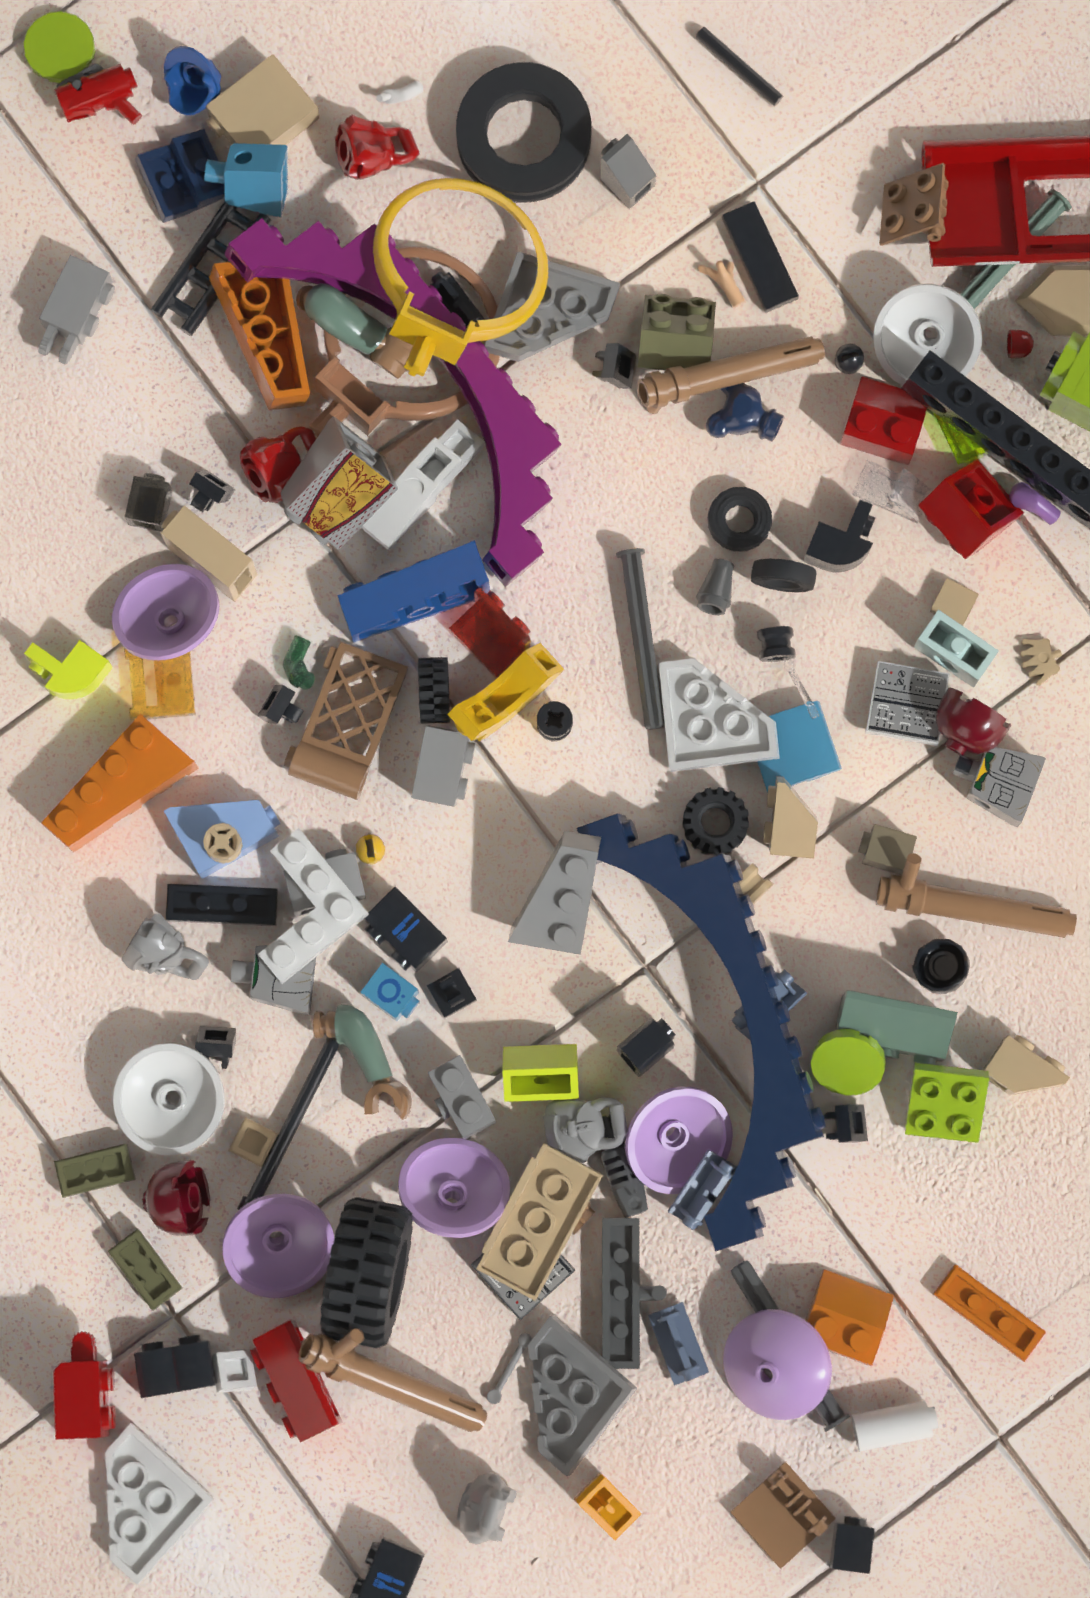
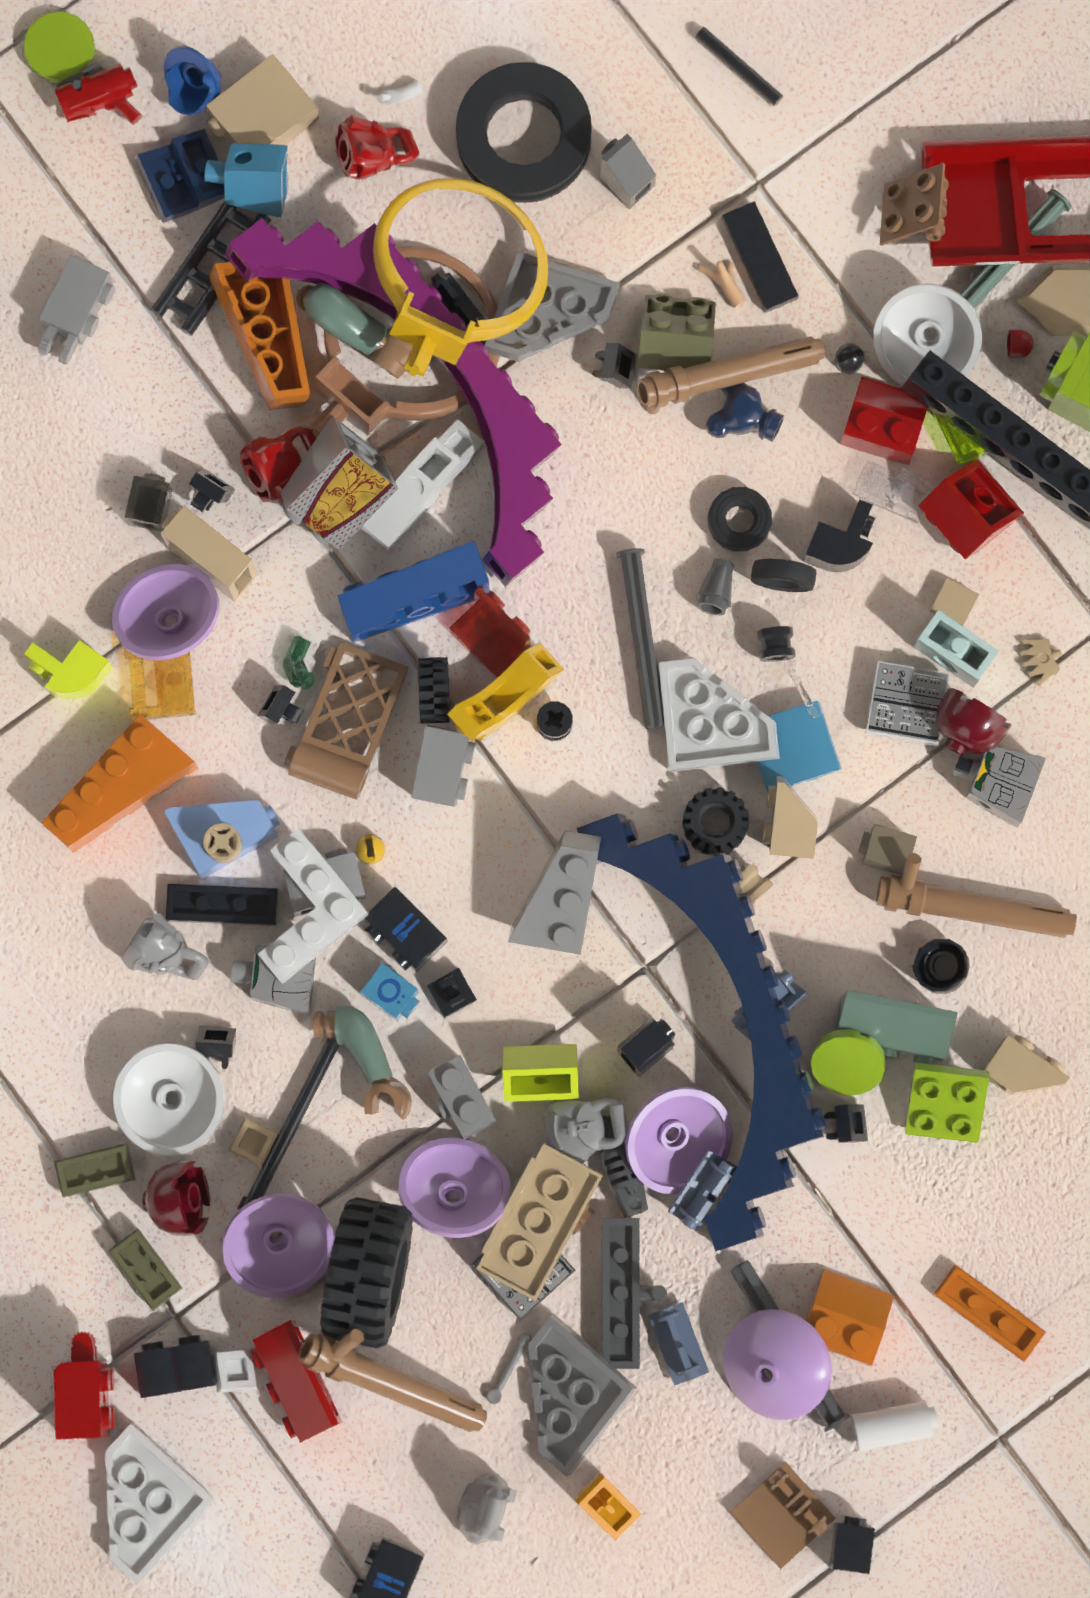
medium lavender arm [1009,482,1061,525] -> none

